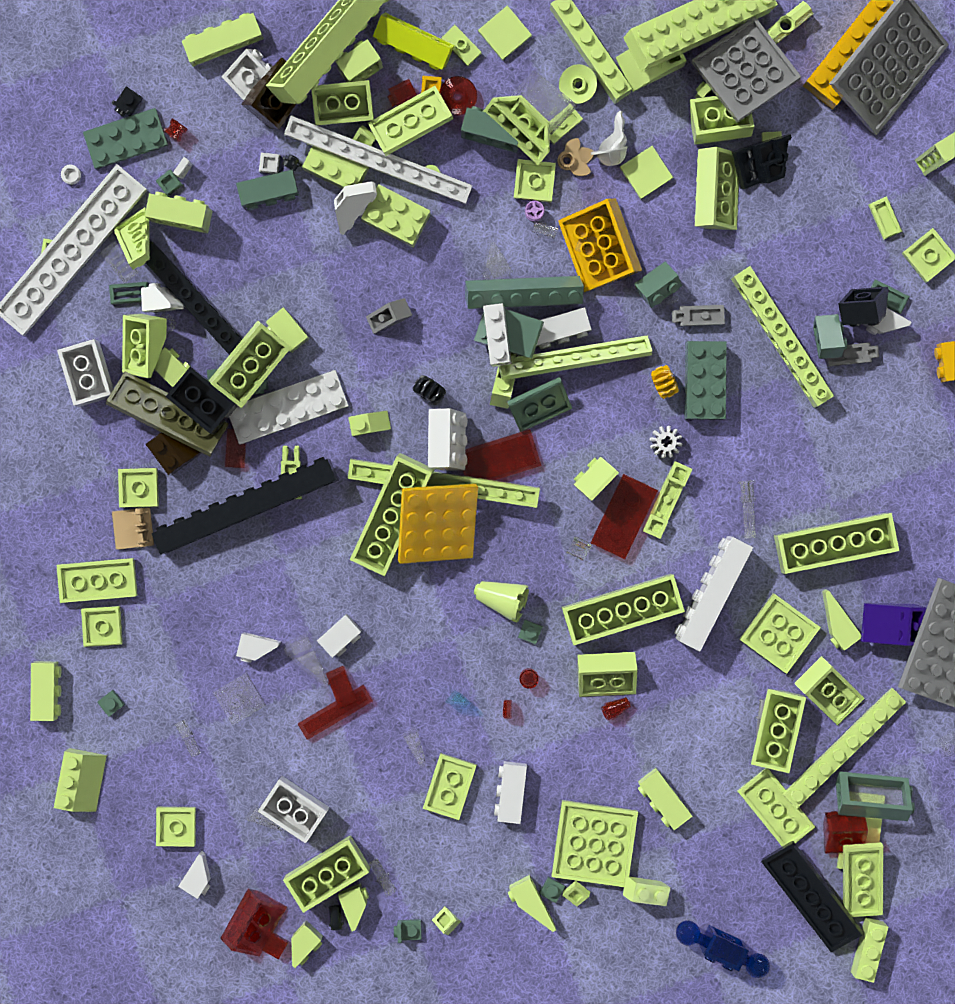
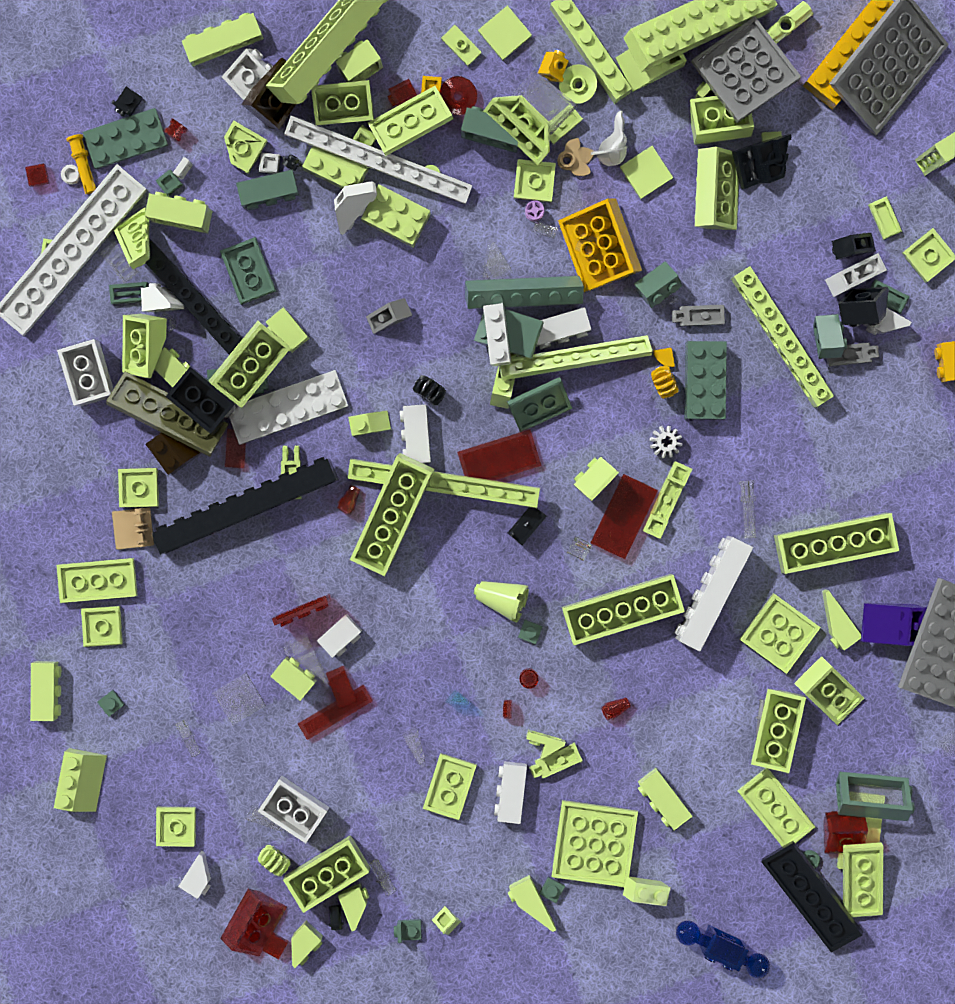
white slope [236,632,281,663] -> none
neon yellow brick [372,12,455,70] -> none
yellow plate [398,484,478,564] -> none
white brick [428,408,468,471] -> none
yellowish green plate [562,881,590,907] -> none
yellowish green slope [577,652,637,697] -> none
yellowish green plate [782,688,906,809] -> none
yellowish green brick [851,917,888,983] -> none
none -> clear red plate [25,163,50,187]
none -> yellow pin [66,134,96,194]
none -> sand green tile [220,237,276,305]
none -> yellowish green plate [224,120,268,174]
none -> yellowish green gear [258,845,291,876]
none -> yellowish green slope [270,657,317,701]
none -> clear red plate [272,594,332,627]
none -> clear red cone [337,485,360,515]
none -> white brick [400,404,431,463]
none -> black hinge [507,507,547,545]
none -> yellowish green slope [526,729,566,759]
none -> yellowish green hinge [529,743,583,778]
none -> yellow brick [538,50,569,82]
none -> yellow tile [653,348,675,367]
none -> sand green tile [803,850,820,869]
none -> white slope [825,253,887,297]
none -> black slope [832,233,876,260]

